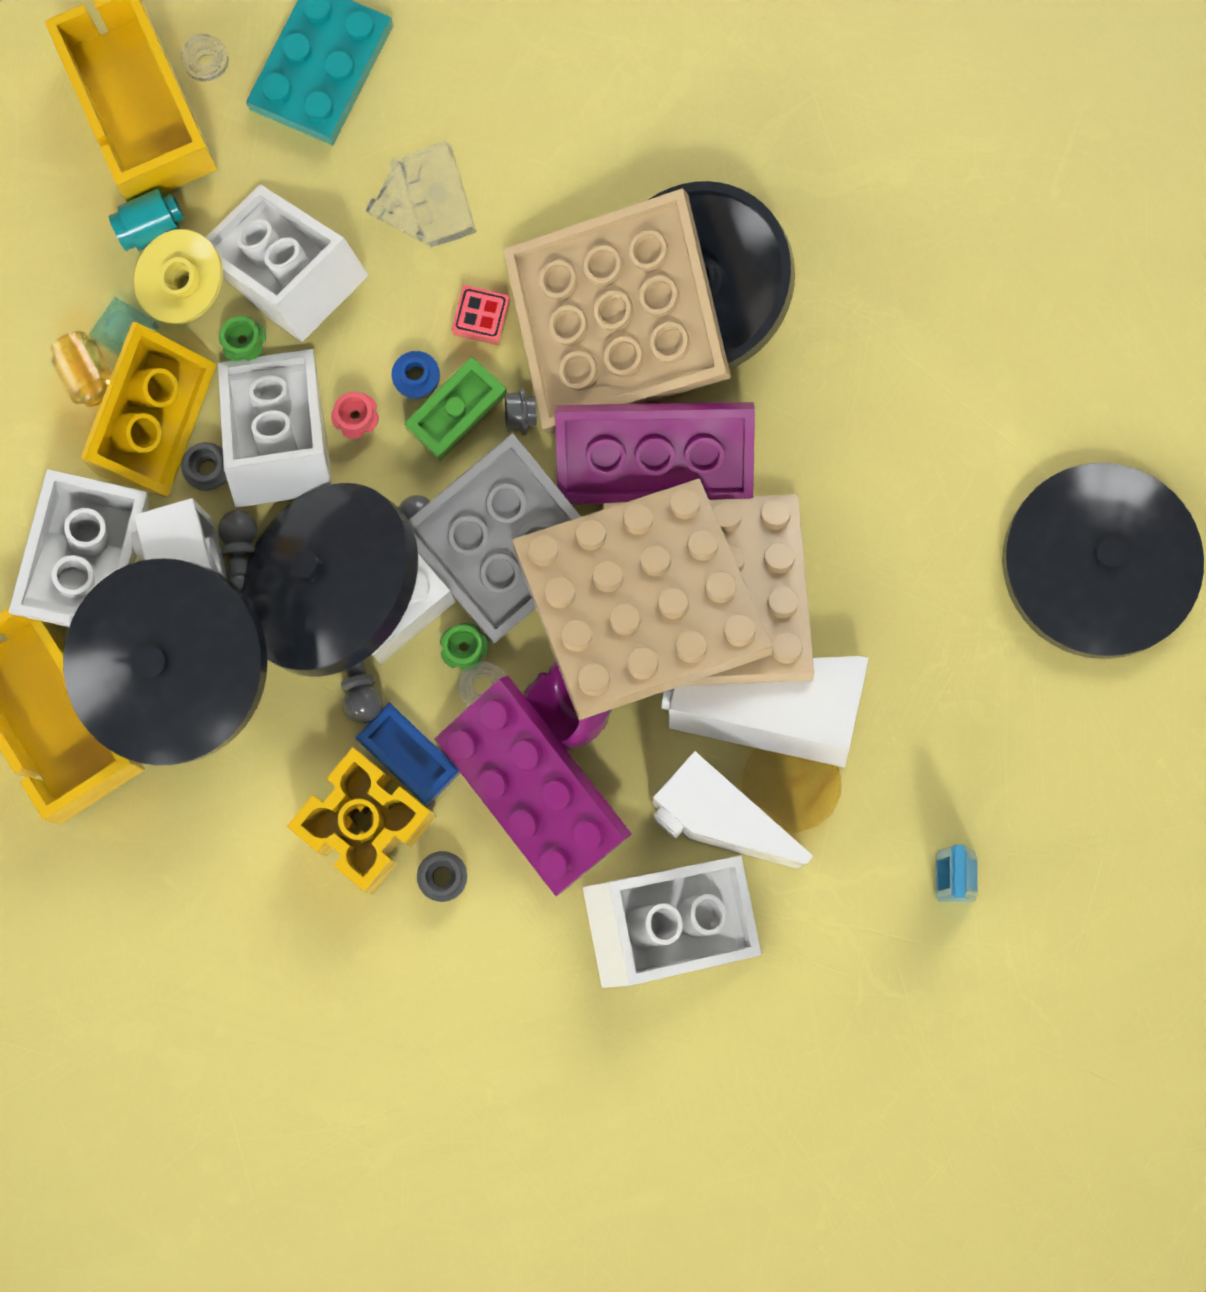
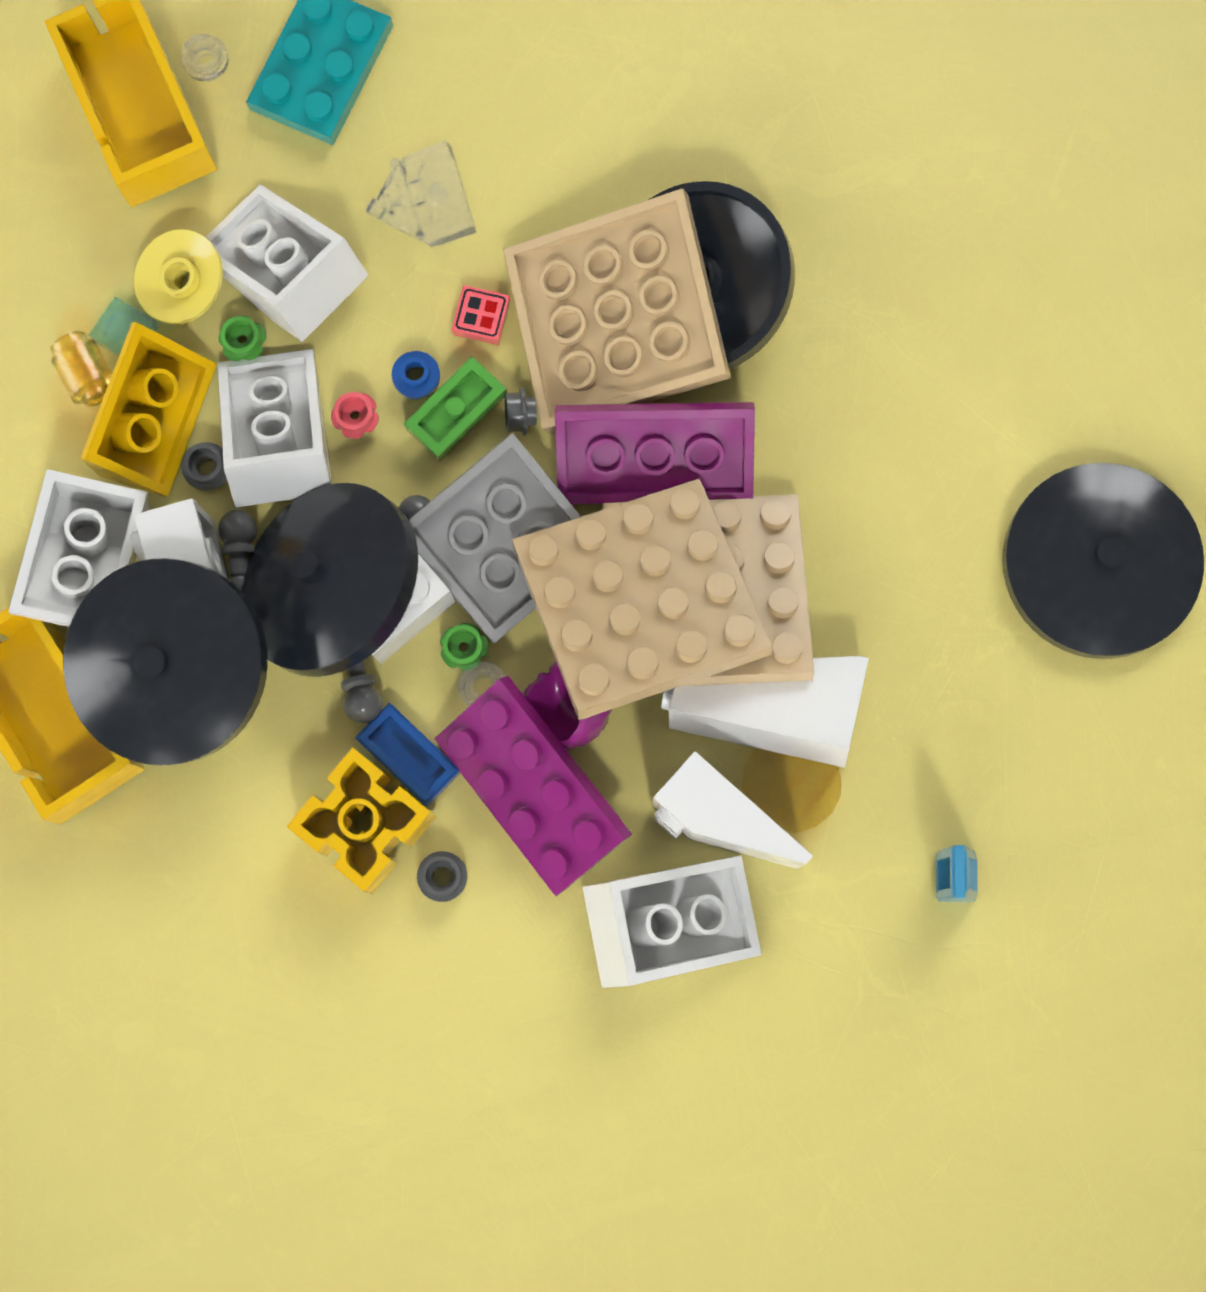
teal brick [108,188,185,251] -> none

